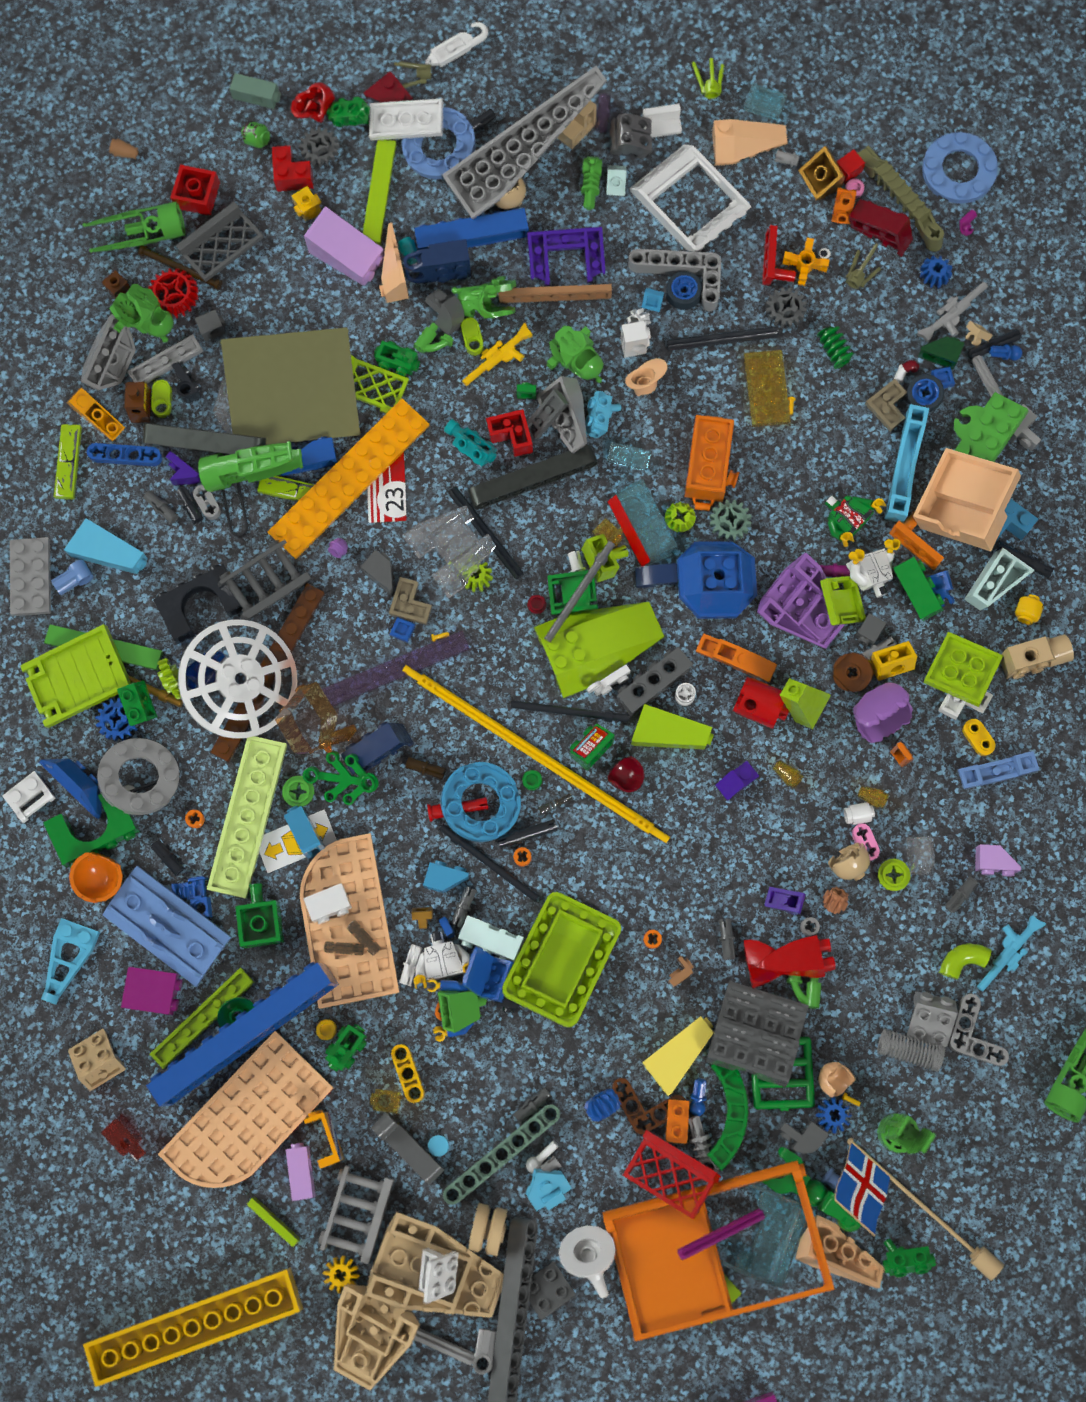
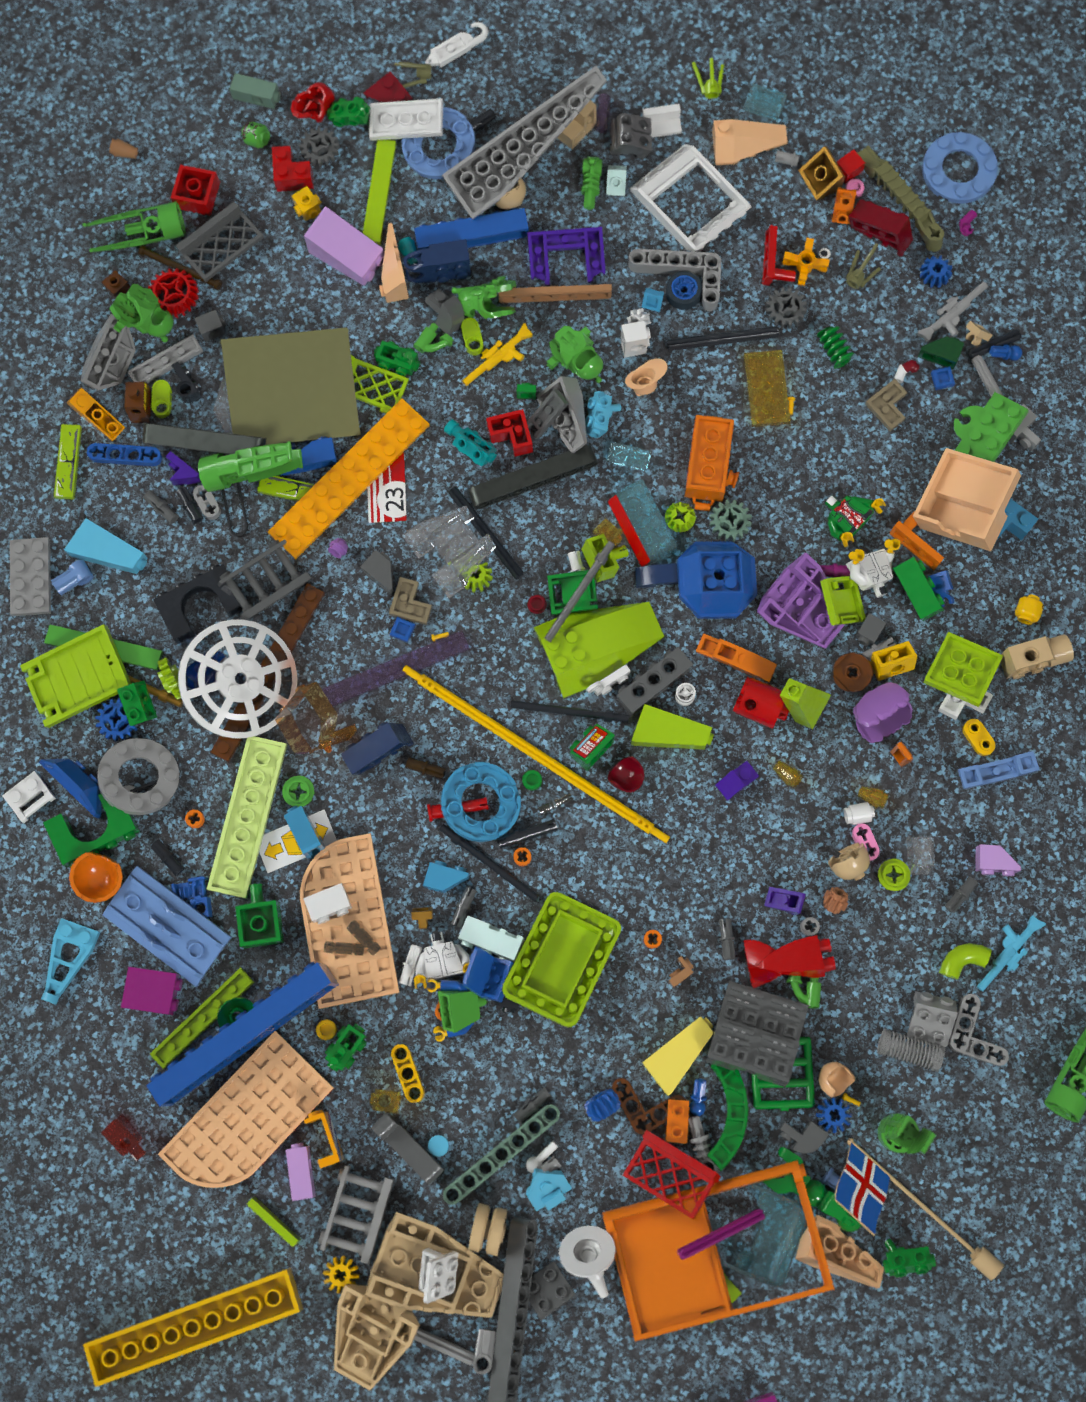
tan bracket [68,1029,126,1091] -> none
green plant [303,751,379,805] -> none
blue tile [439,916,455,939] -> none
medium azure arch [884,404,929,523] -> none
wheel [907,374,944,412] -> none
light aqua wedge [964,548,1035,610] -> none
black pin [996,542,1054,579] -> none

